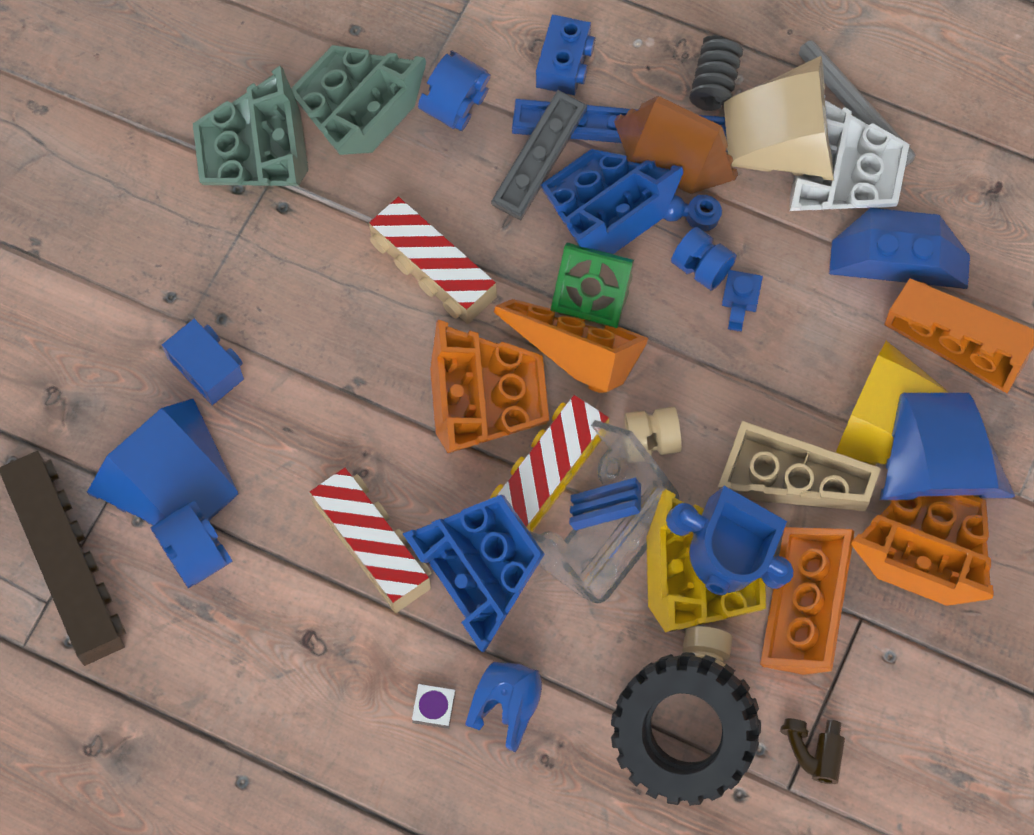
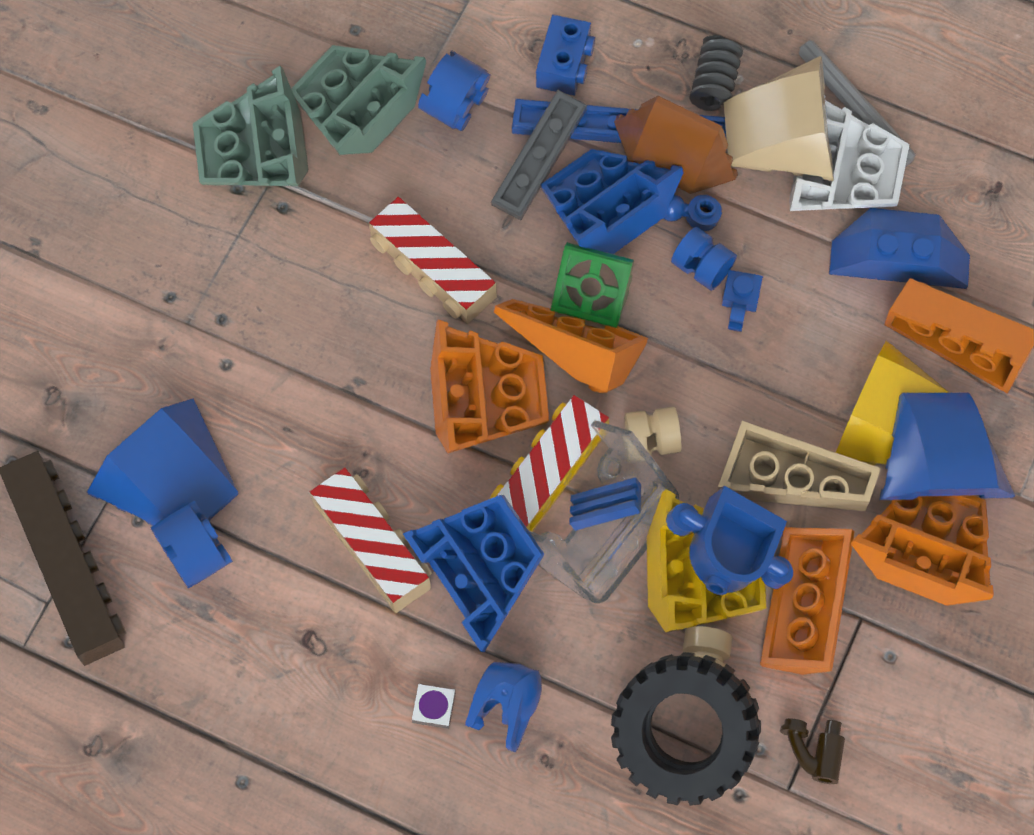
blue brick [162,318,244,405] -> none

